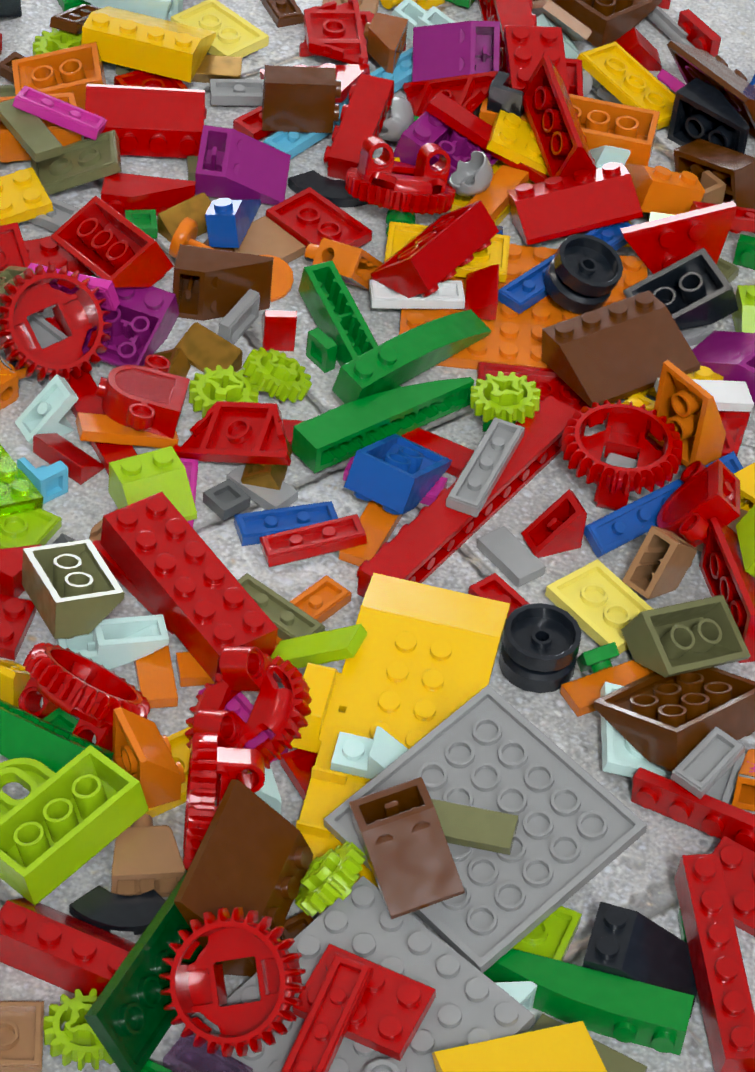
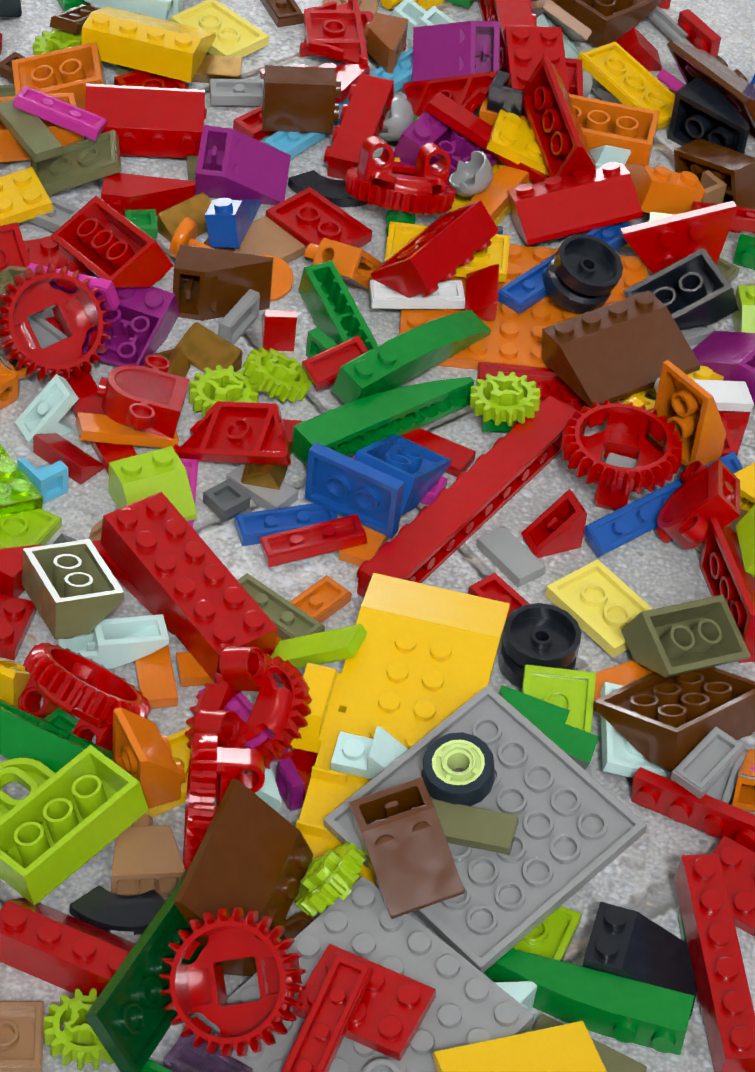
light grey tile [446,417,525,517] -> none
green plate [576,642,620,673] -> none
medium nougat torso [622,526,697,599] -> none
none -> magenta tile [275,758,304,811]
none -> red tile [302,335,368,391]
none -> blue plate [305,442,404,538]
none -> wheel [423,732,495,806]
none -> green slope [498,685,599,770]
none -> lime plate [522,665,596,733]

